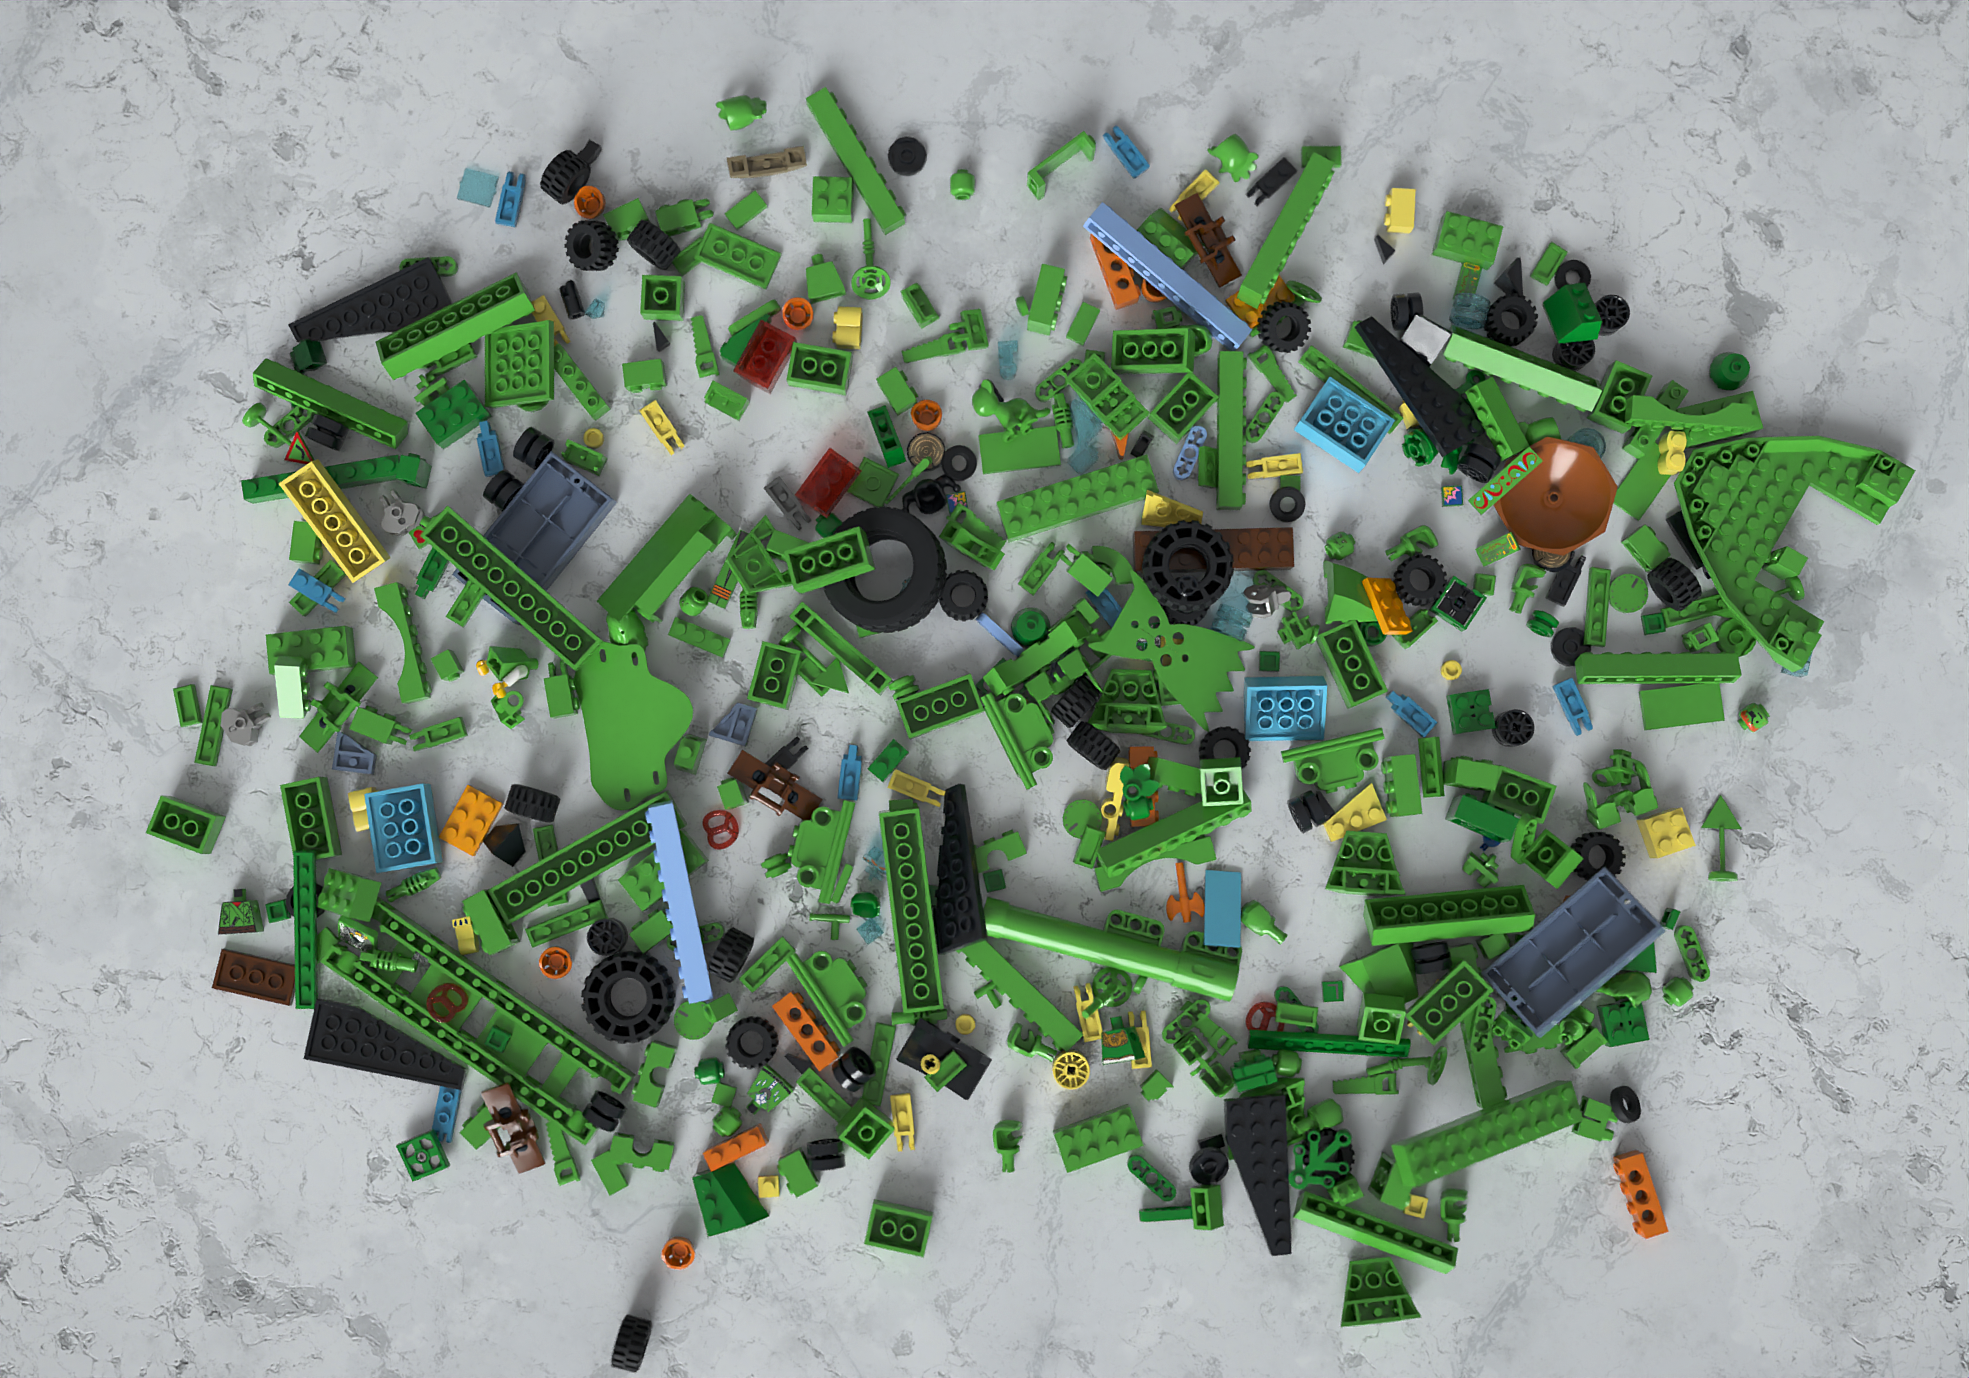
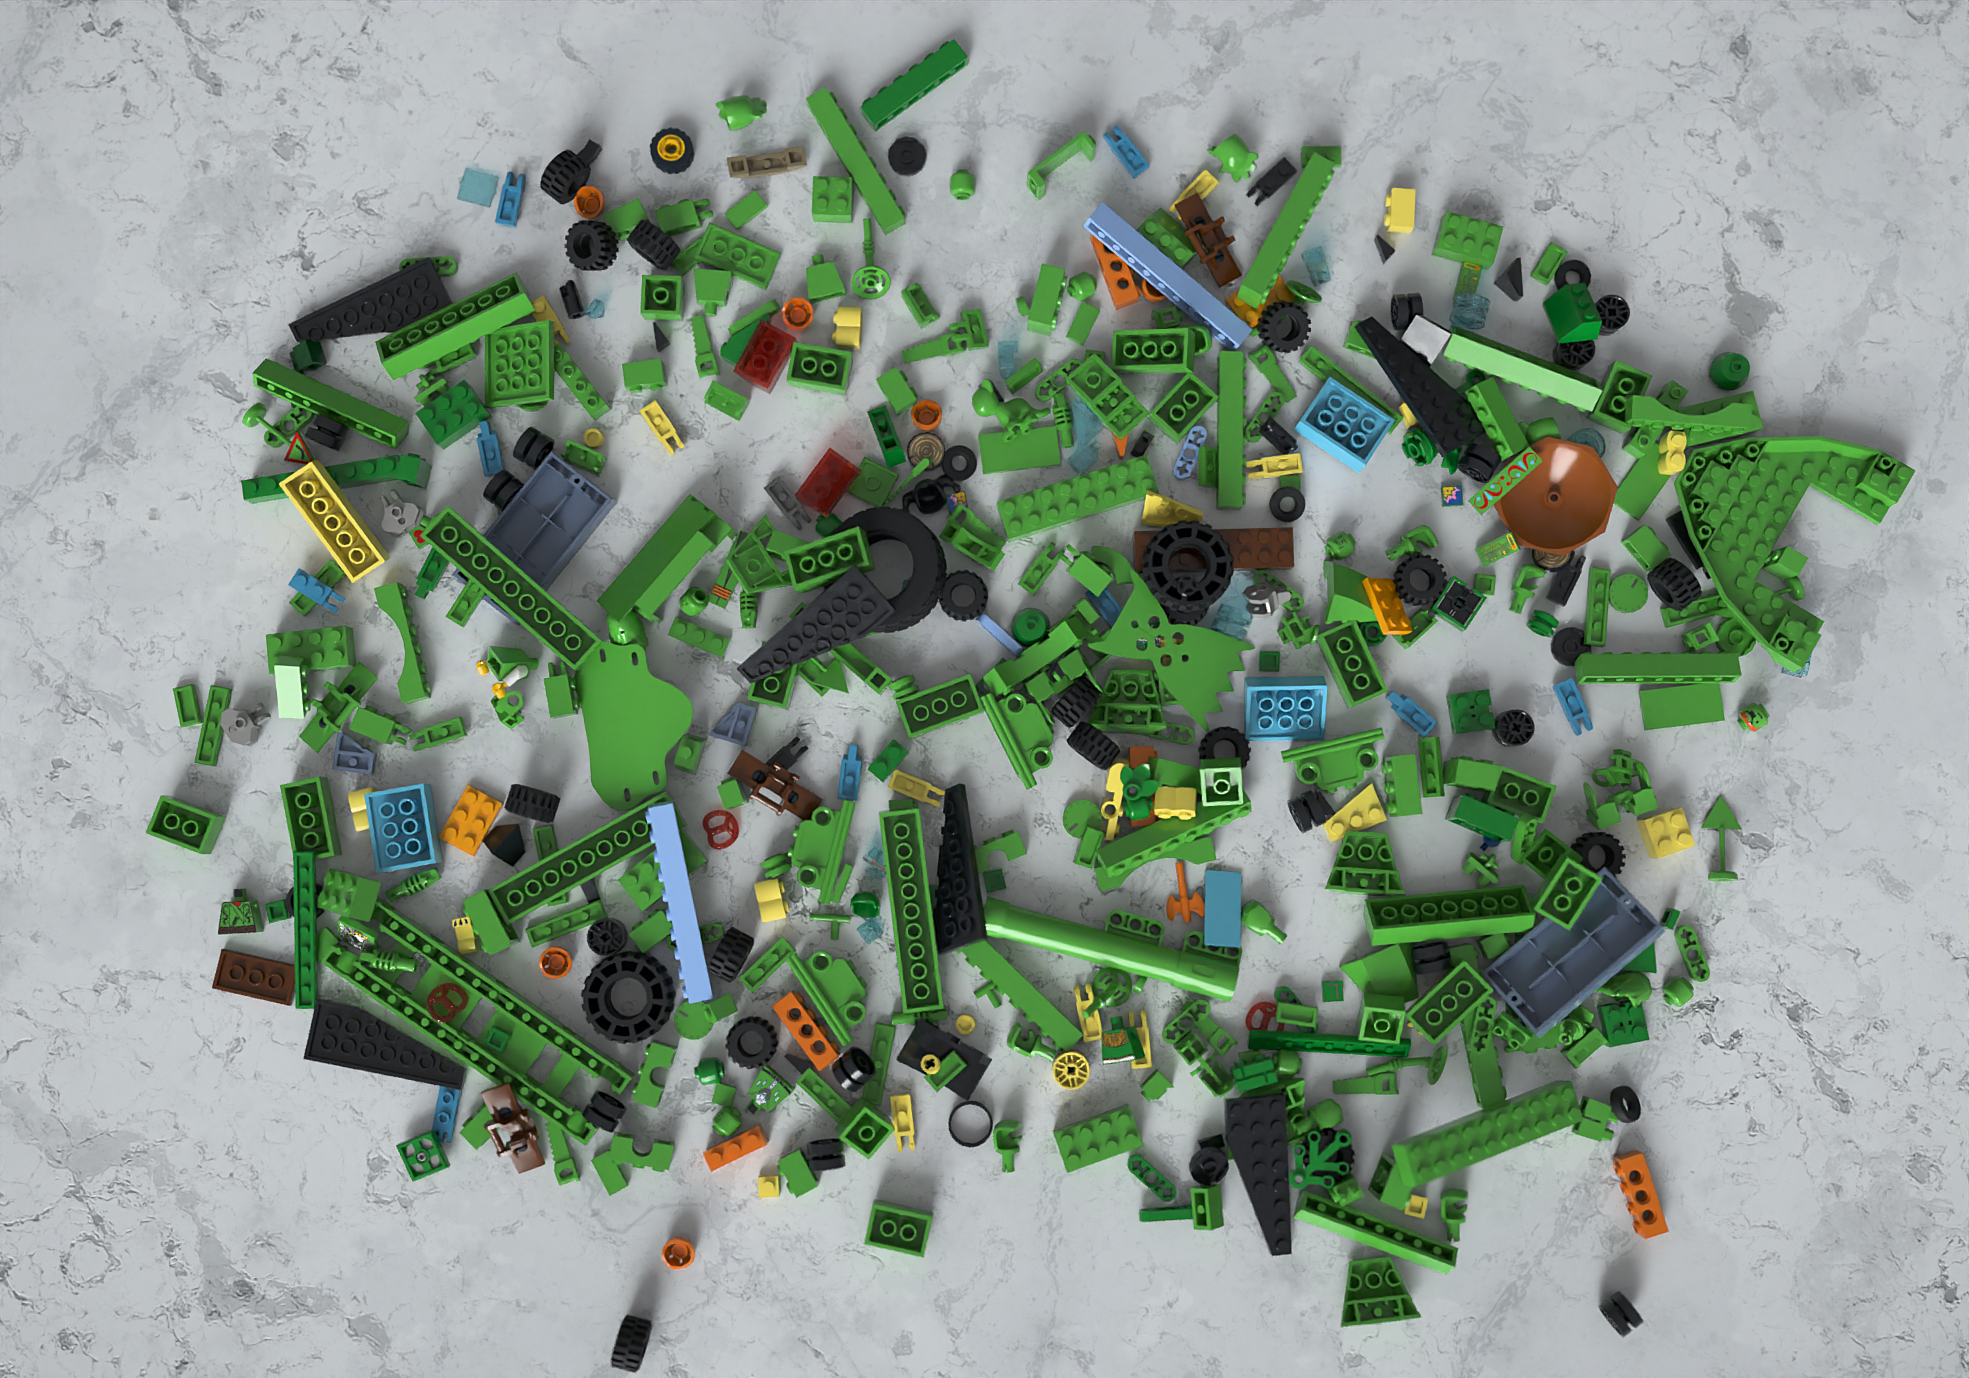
bright green brick [289,521,323,565] -> none
bright green brick [431,649,464,682] -> none
green wedge [692,1162,770,1237] -> none
light yellow tile [1440,660,1462,680] -> none
black tyre [1483,293,1538,347] -> none
green tile [1641,612,1666,636] -> none
none -> black wheel [650,127,694,174]
none -> bright green torso [694,269,734,316]
none -> black wing [737,564,896,683]
none -> light yellow brick [754,877,790,923]
none -> green brick [860,39,968,132]
none -> black tyre [948,1101,993,1147]
none -> bright green tile [1004,357,1043,394]
none -> bright green head [1067,272,1097,301]
none -> light yellow brick [1154,787,1197,820]
none -> black hinge [1258,416,1298,455]
none -> clear light blue leg [1301,246,1331,287]
none -> bright green brick [1529,853,1603,931]
none -> black wheel [1598,1291,1644,1338]

